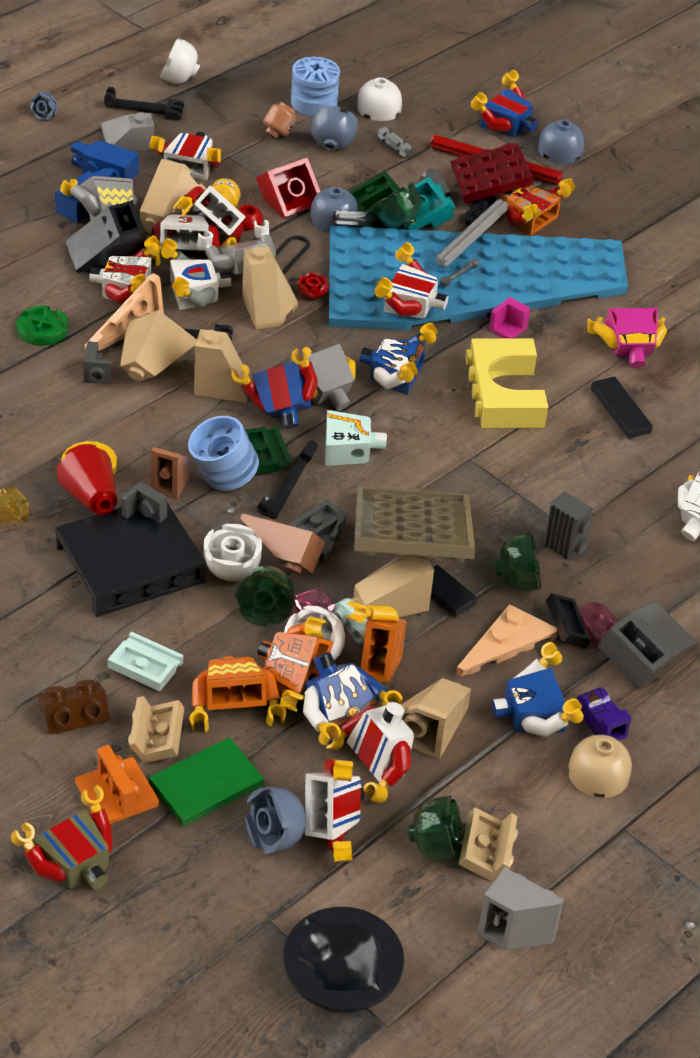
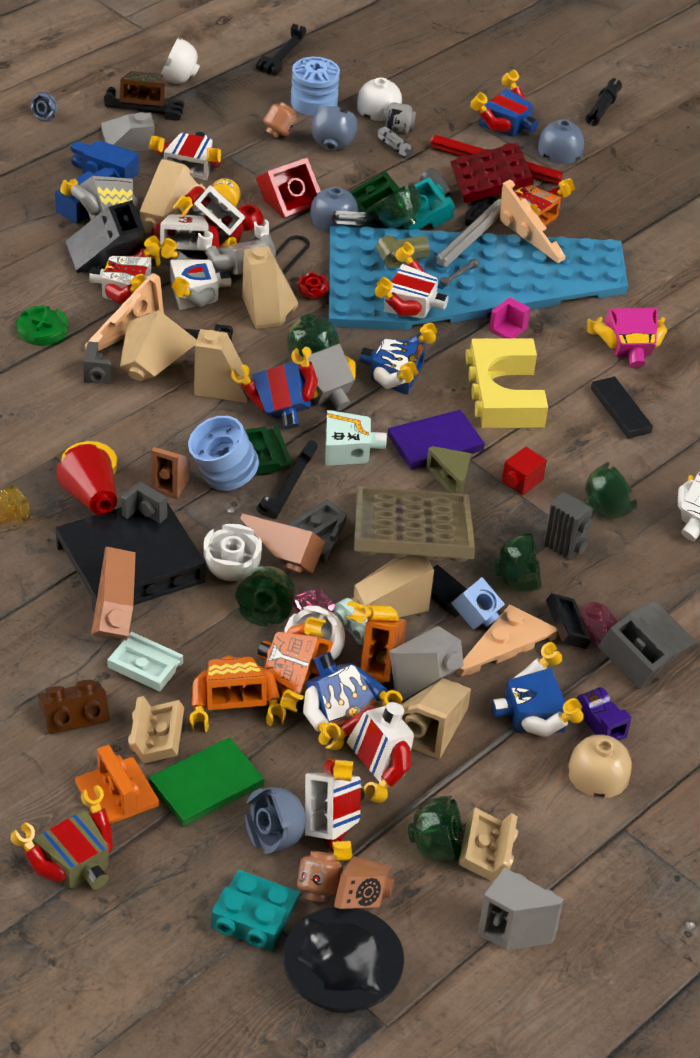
none -> nougat slope [91,547,136,641]
none -> reddish brown torso [120,71,165,106]
none -> teal plate [211,869,300,951]
none -> black hinge [256,23,306,76]
none -> clear green cylinder [287,314,340,357]
none -> nougat head [297,851,343,902]
none -> nougat slope [334,856,395,909]
none -> olive piece [376,236,430,268]
none -> light grey head [381,102,416,134]
none -> dark purple tile [387,409,485,470]
none -> light grey slope [390,626,464,702]
none -> olive slope [426,446,471,494]
none -> light blue brick [451,577,505,630]
none -> light nougat wing [499,180,565,263]
none -> red brick [502,446,547,495]
none -> clear green cylinder [584,462,637,519]
none -> black pin [586,78,622,126]

